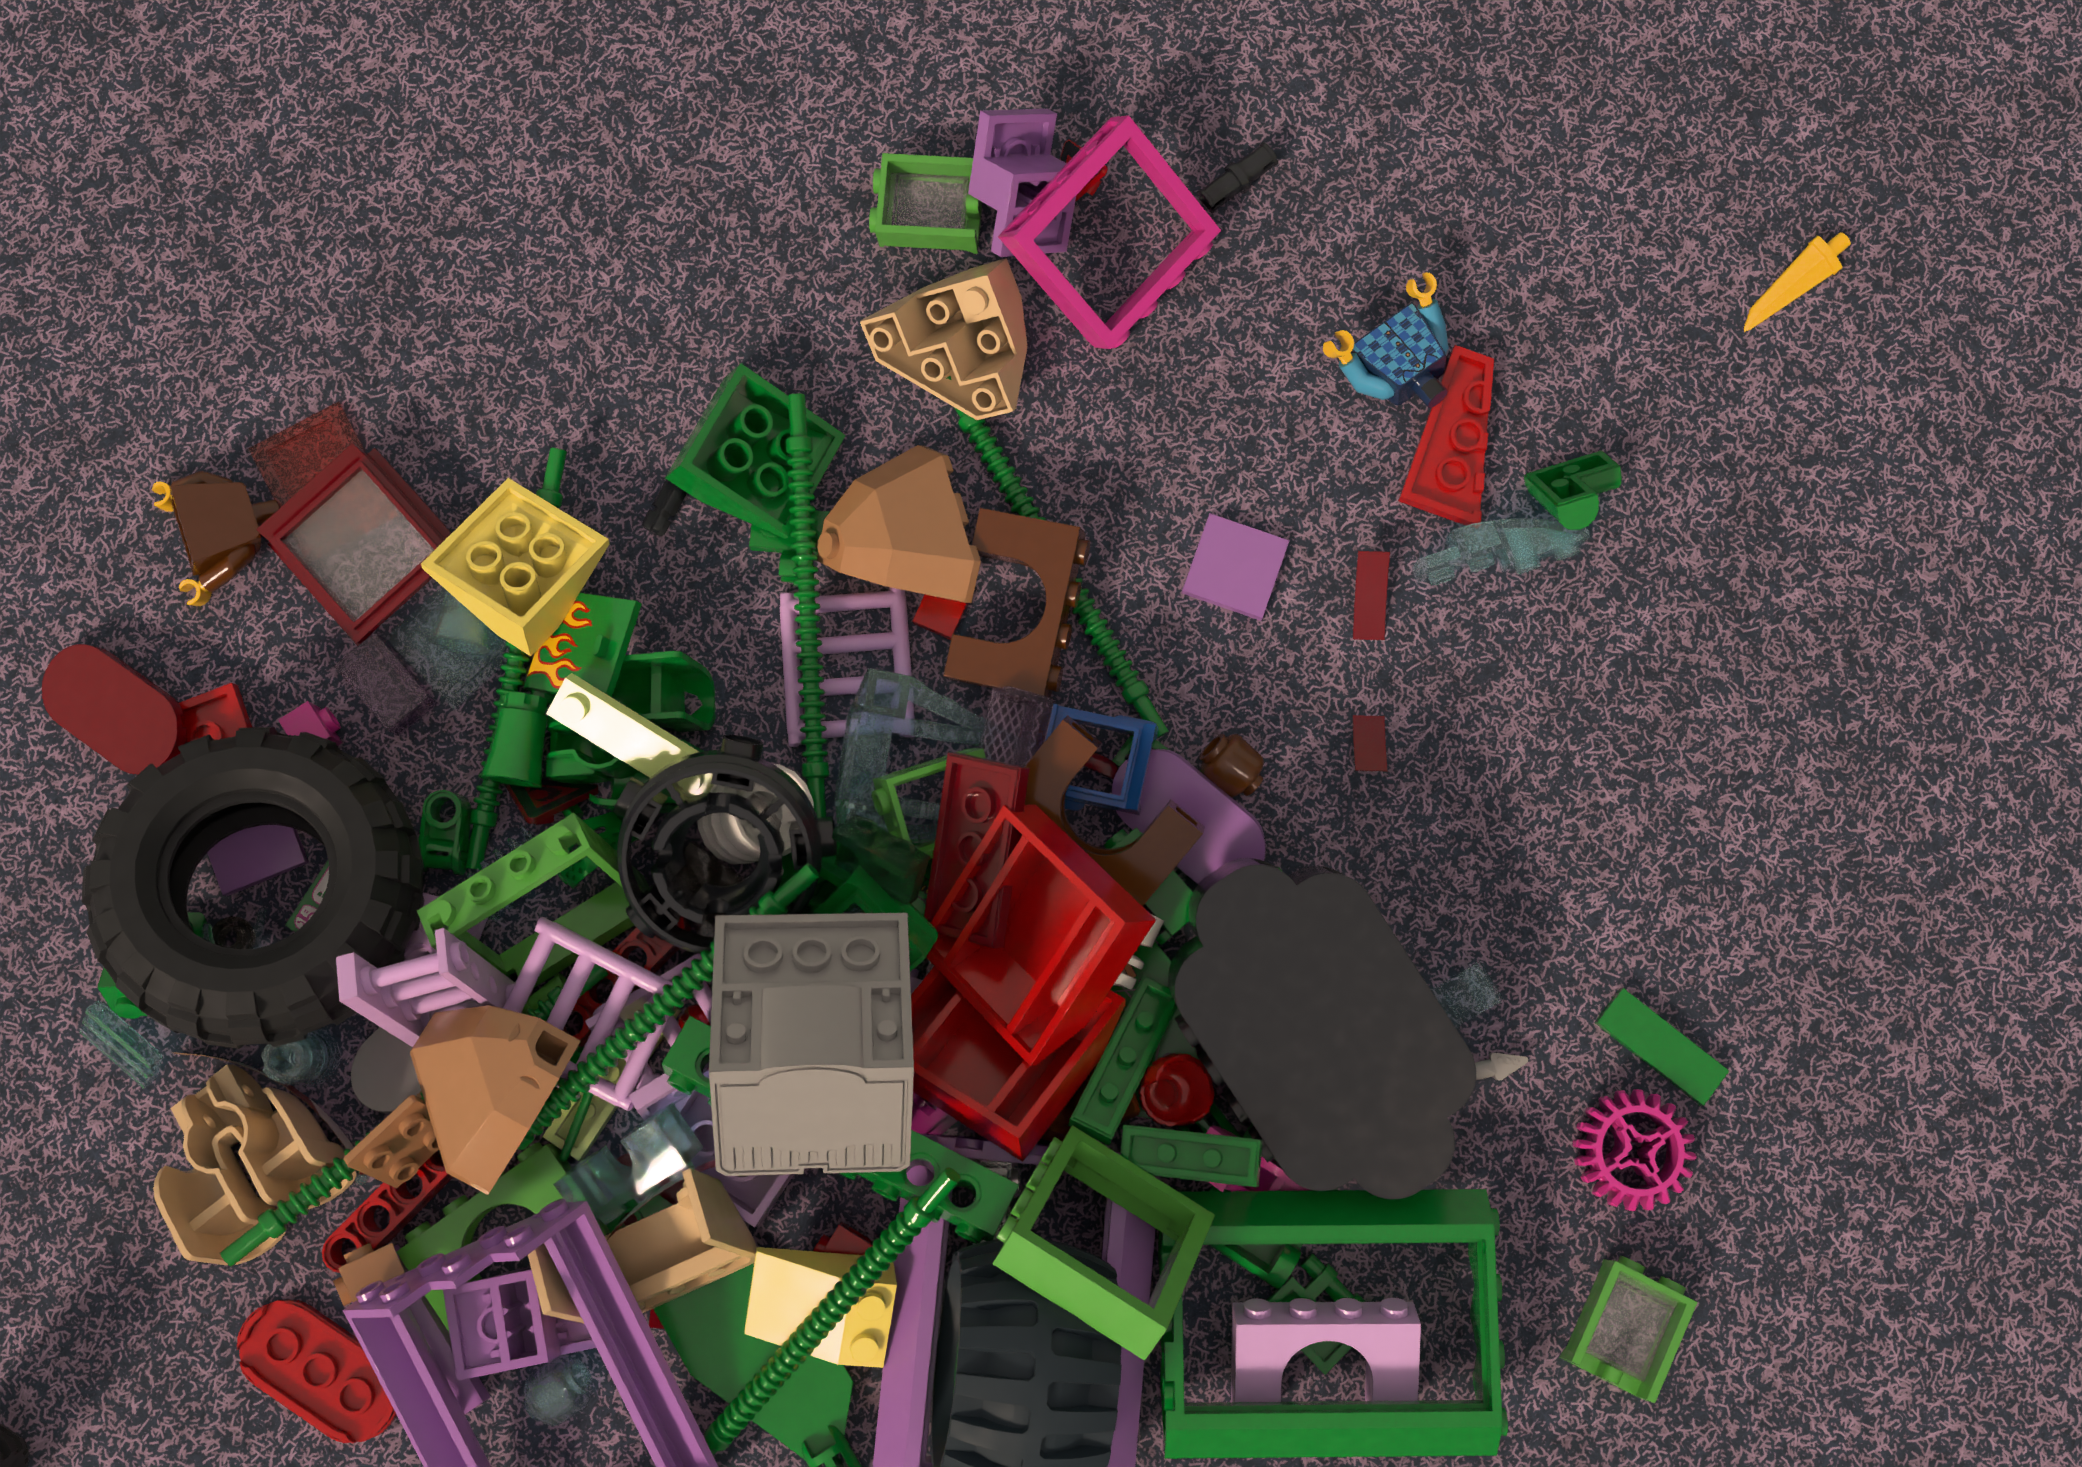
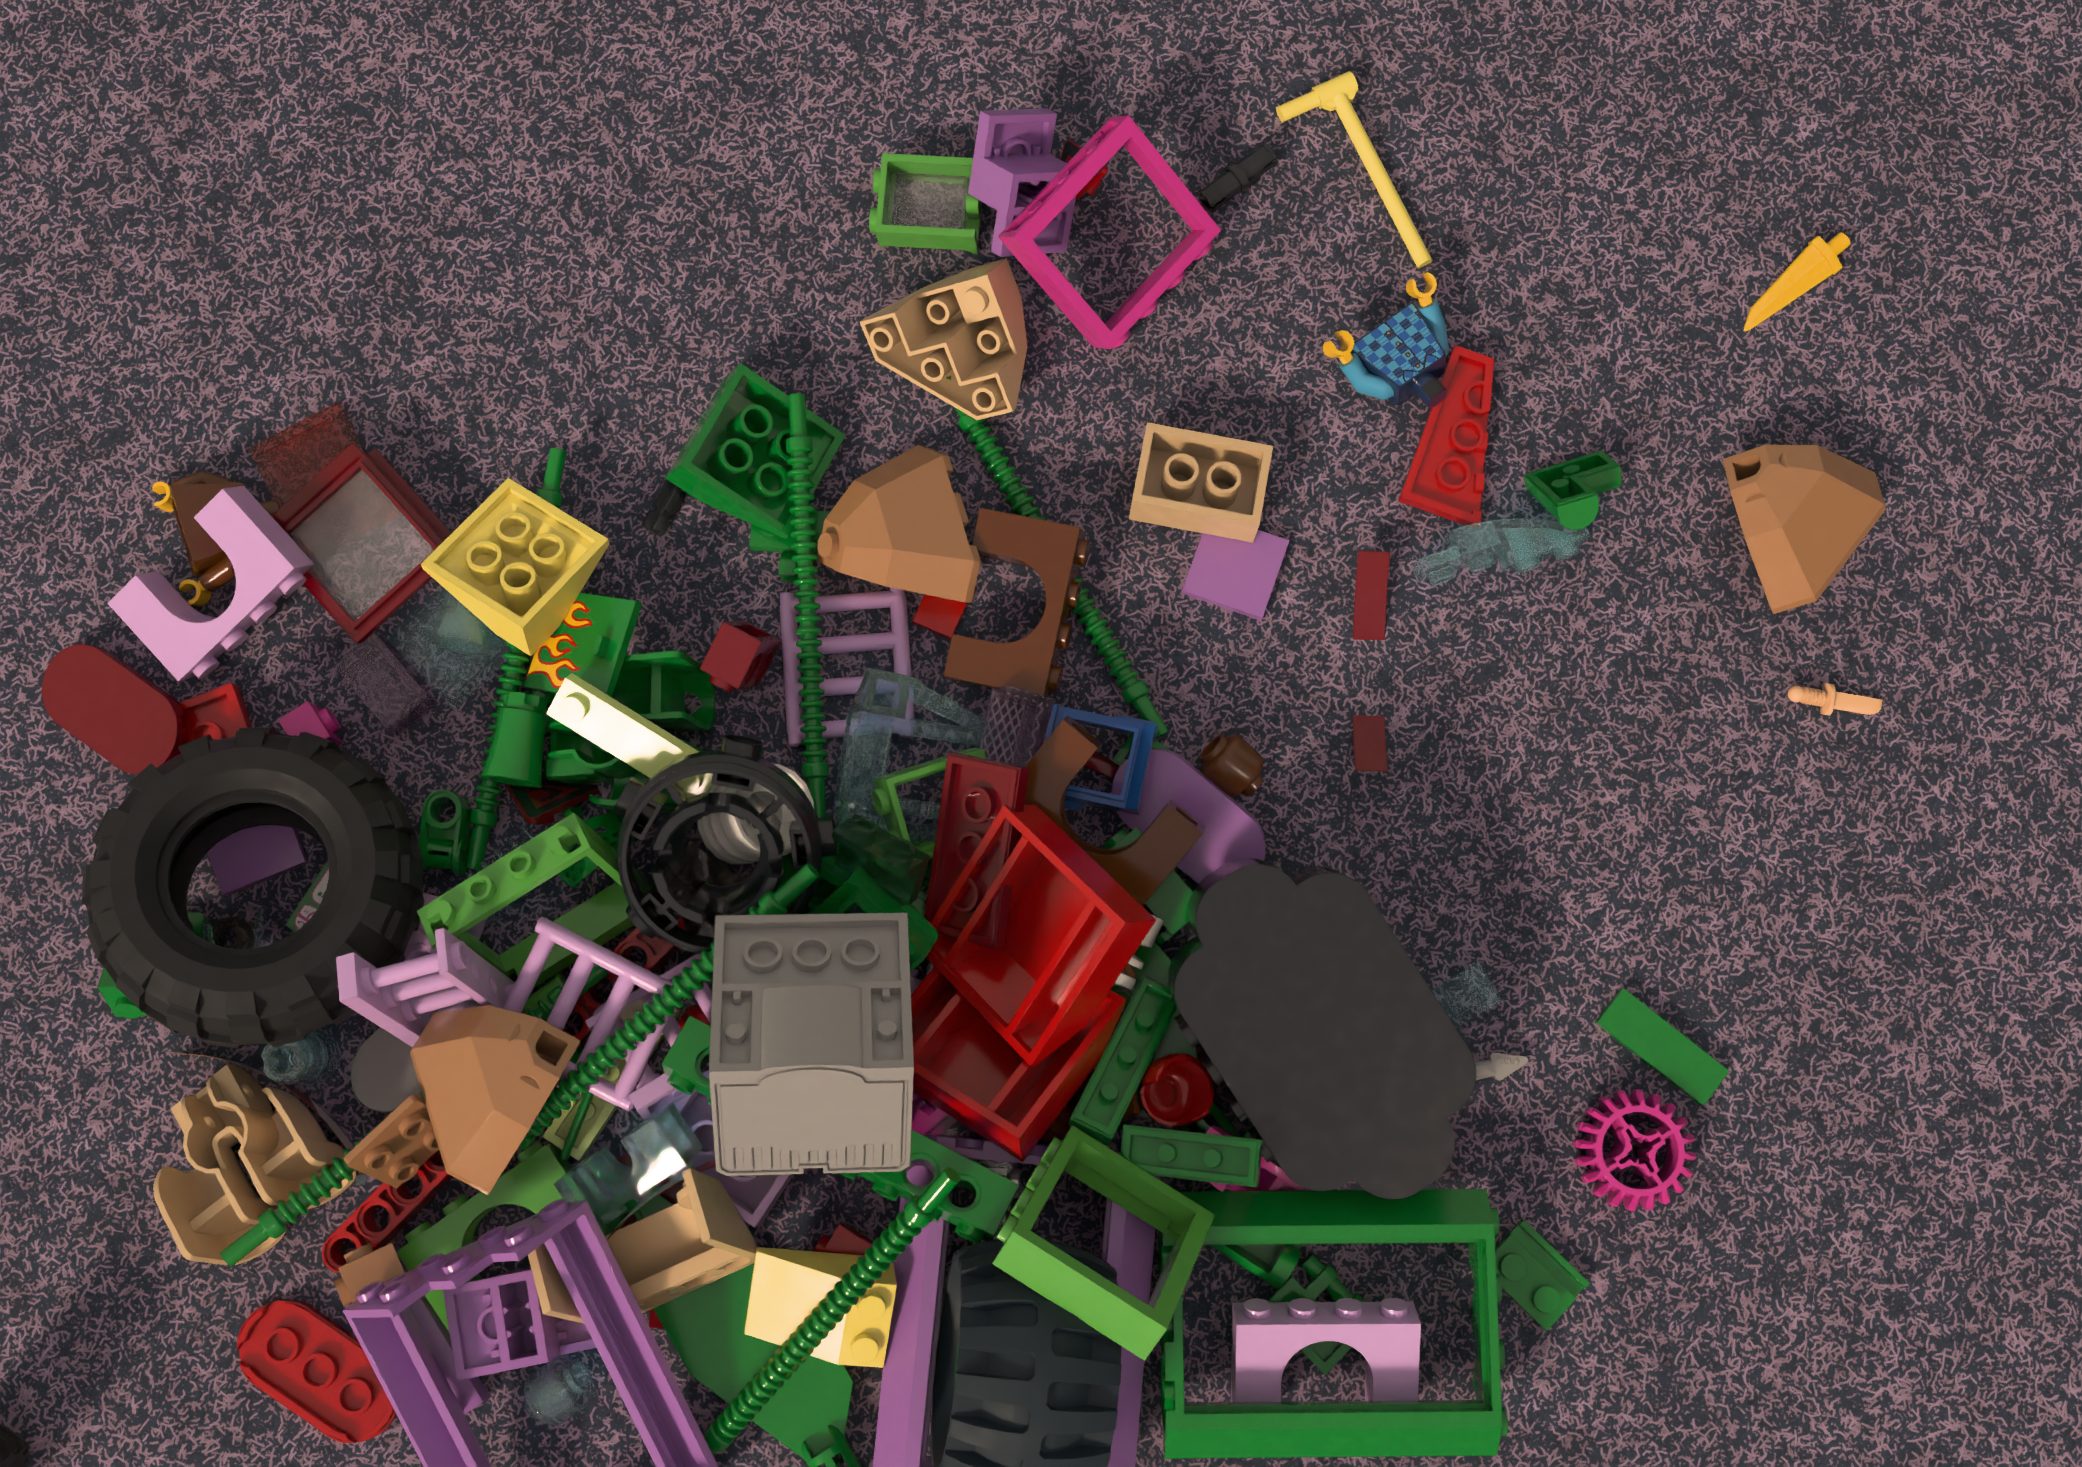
clear light blue tile [79,1000,163,1089] -> none
window [1559,1256,1698,1404] -> none
none -> lavender arch [107,486,314,682]
none -> dark red brick [700,621,782,692]
none -> tan brick [1129,422,1273,543]
none -> light yellow bar [1276,71,1433,268]
none -> green plate [1495,1219,1590,1331]
none -> medium nougat brick [1723,445,1886,614]
none -> light nougat piece [1788,683,1883,716]

